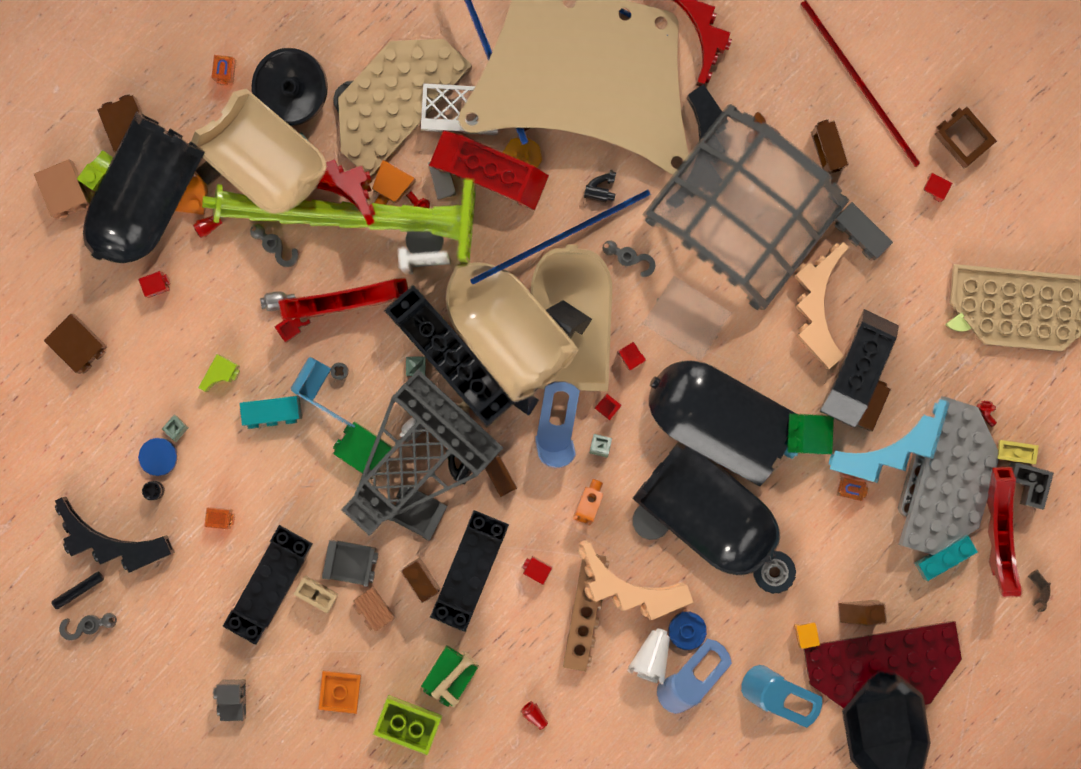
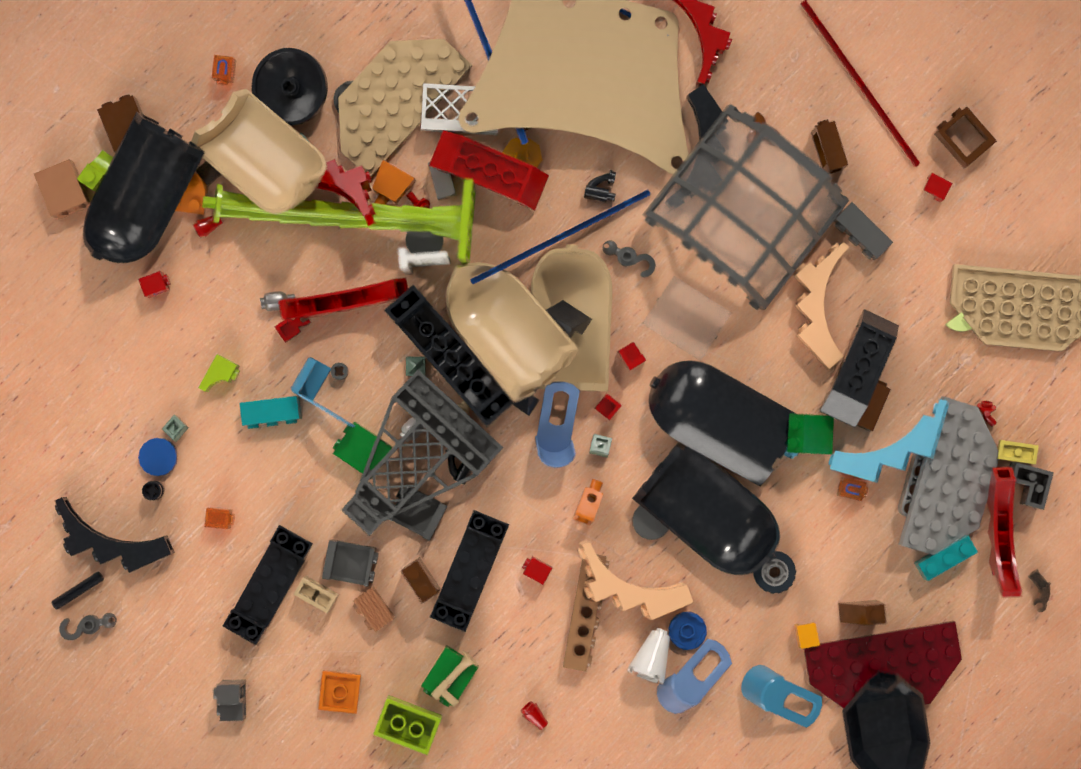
reddish brown brick [43,314,107,374] -> none
dark grey piece [250,224,299,267] -> none
reddish brown panel [485,455,517,497] -> none

